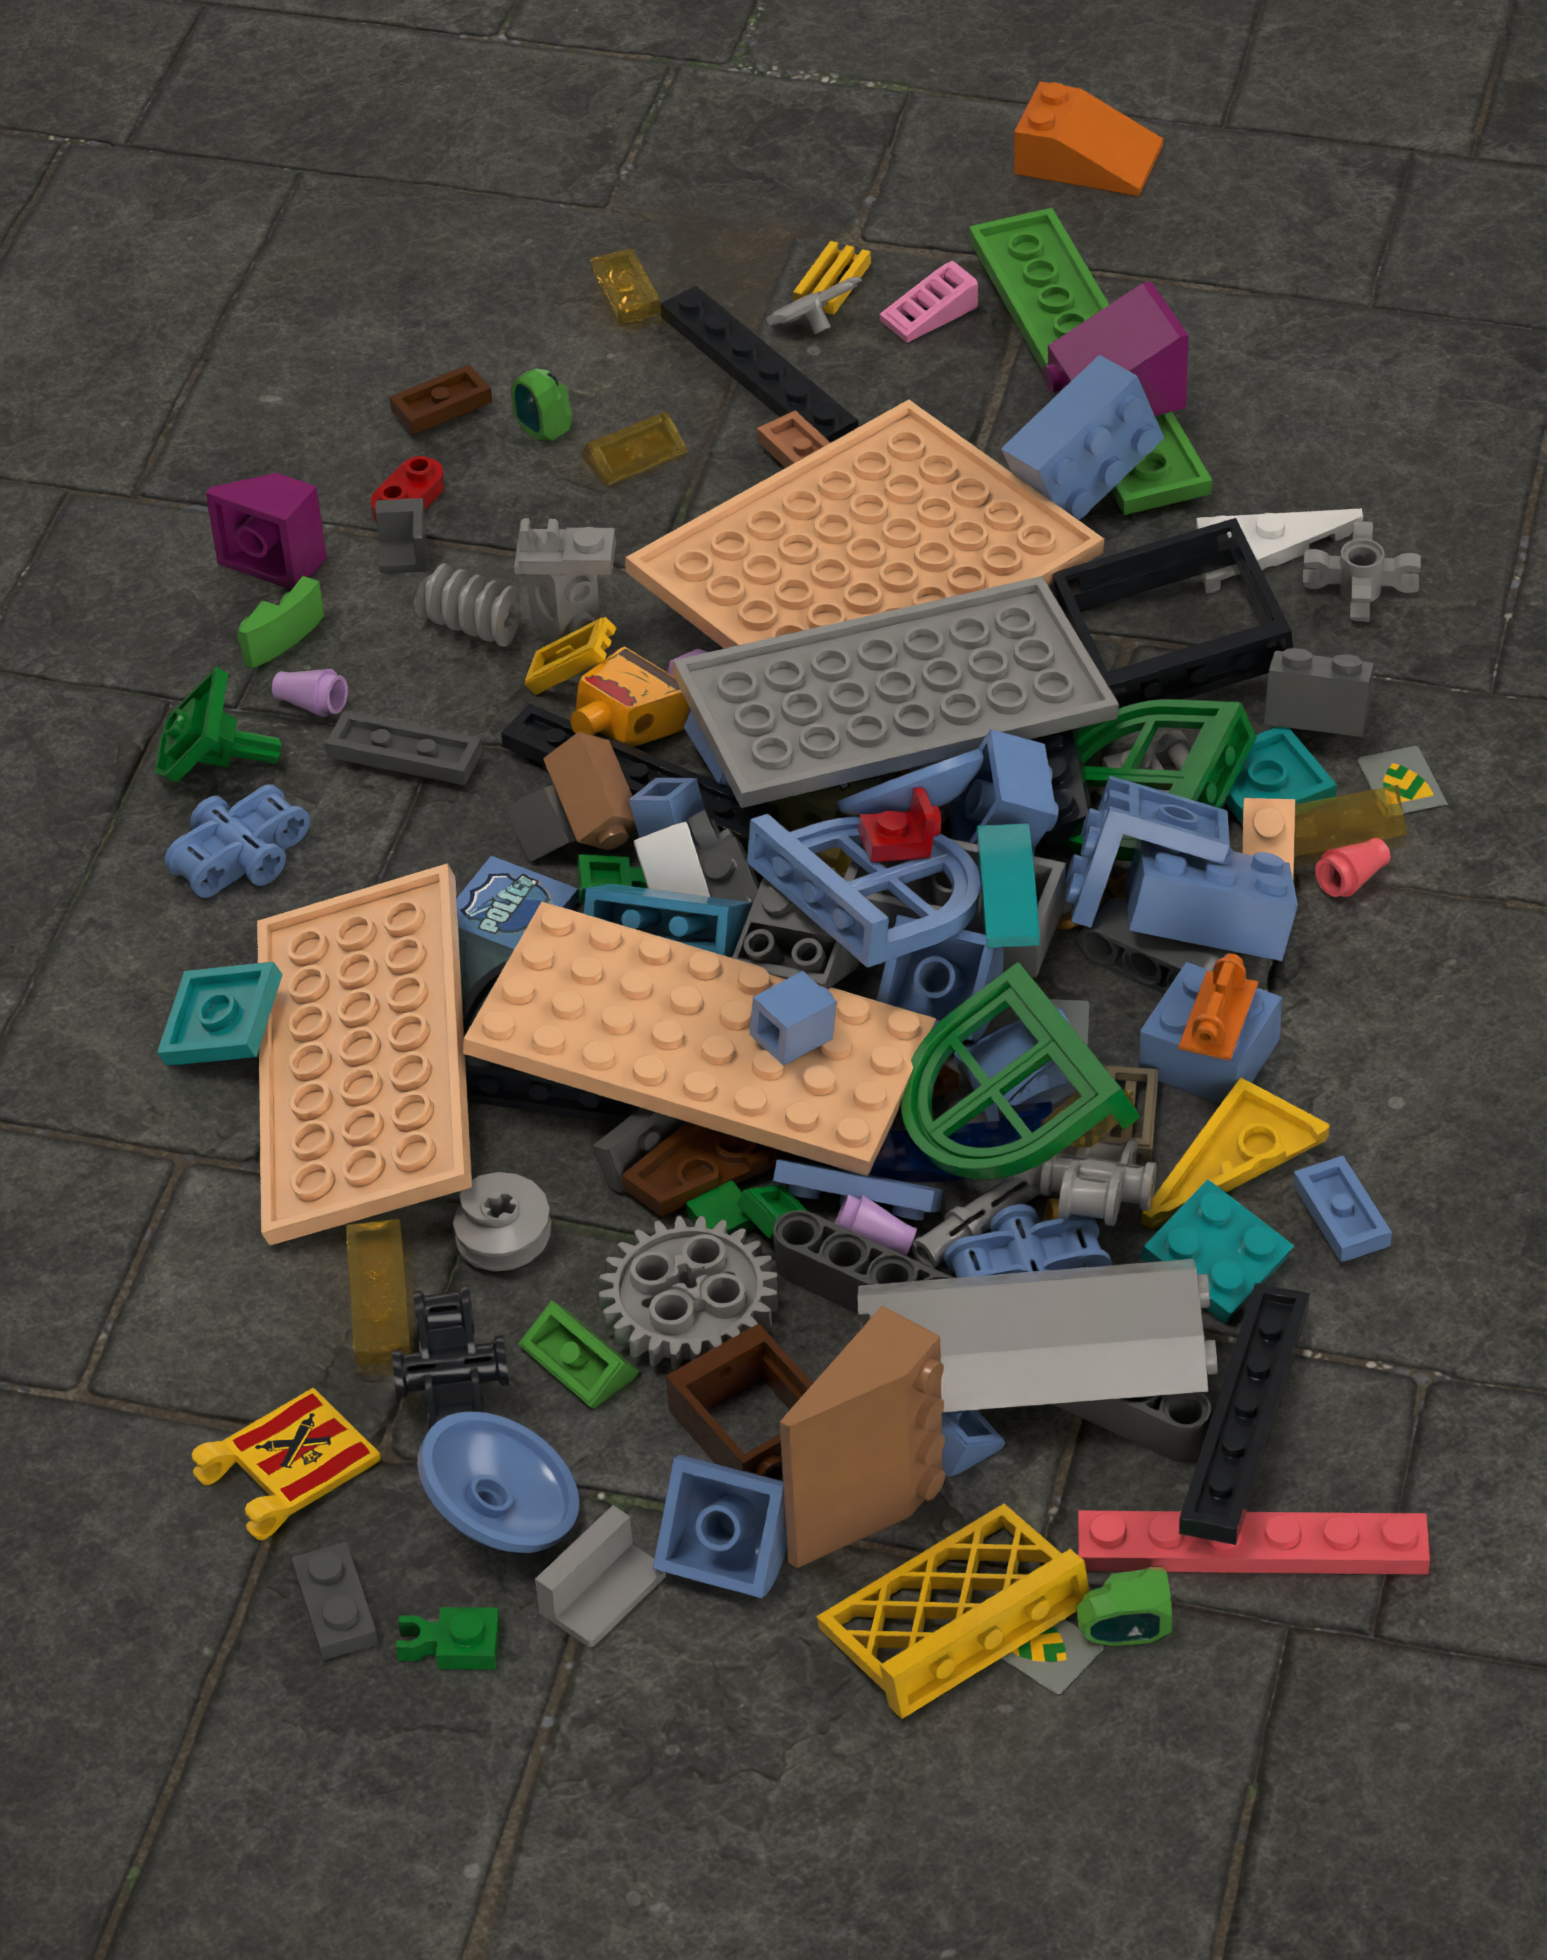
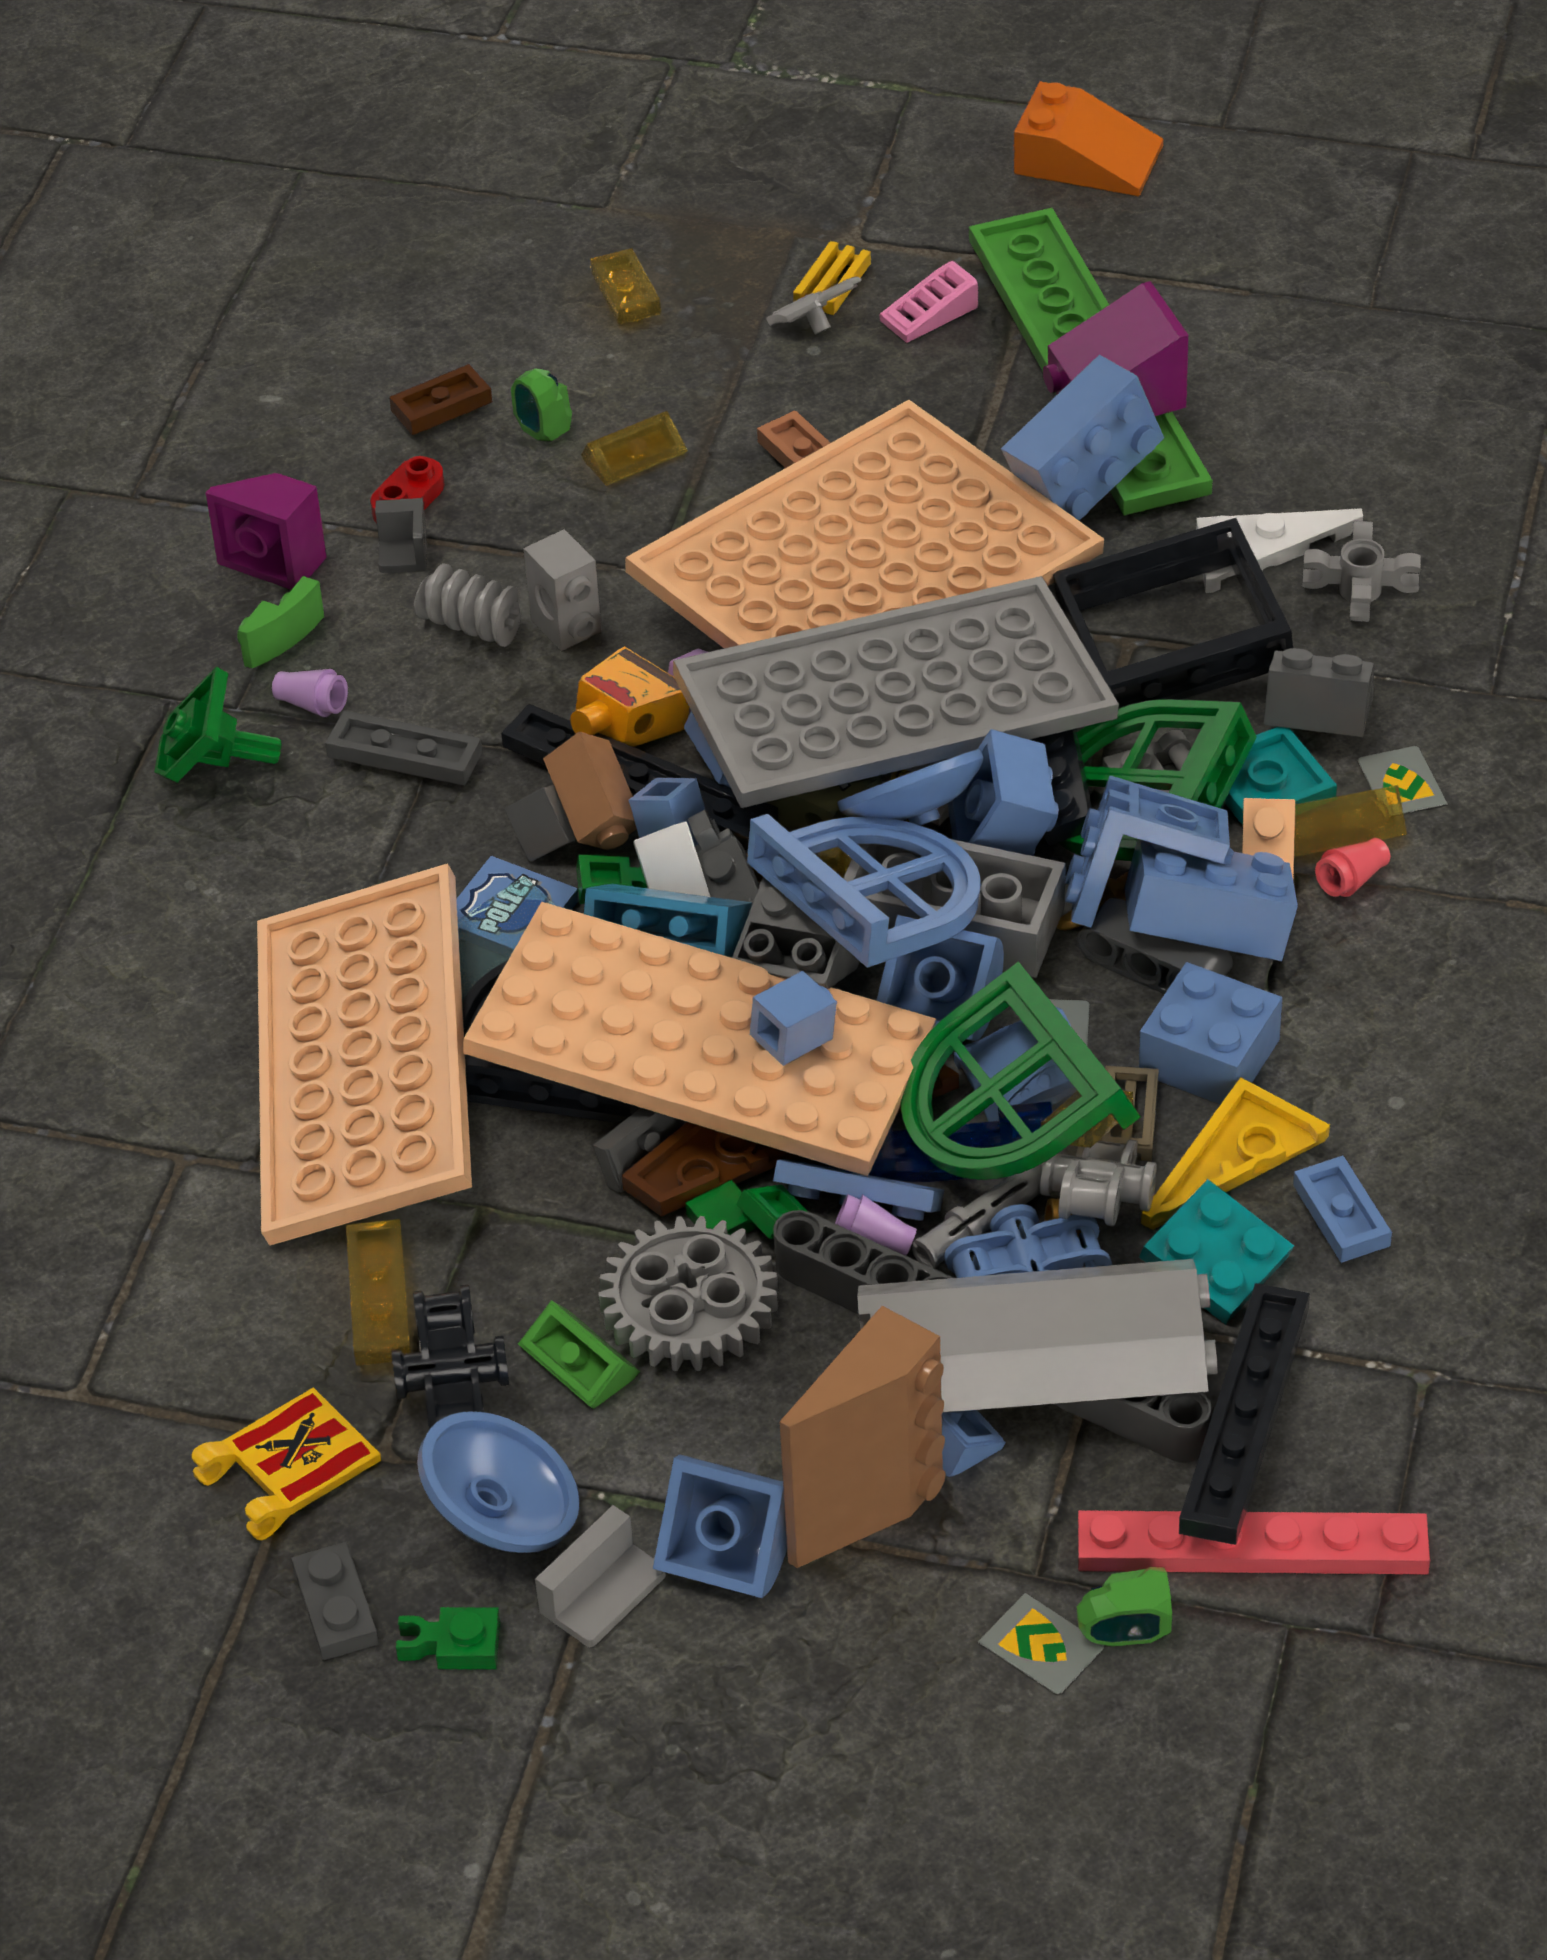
teal plate [157,962,283,1066] -> none
medium blue axle [164,784,310,898] -> none
light grey piece [453,1172,551,1271] -> none
light grey plate [514,518,616,575] -> none
yellow tile [524,617,616,695] -> none
black plate [660,286,859,443] -> none
reddish brown window [666,1323,813,1481] -> none
yellow fence [816,1503,1089,1719] -> none
red bracket [858,787,941,862] -> none
teal slope [977,823,1040,948] -> none
orange hinge [1178,954,1258,1061] -> none

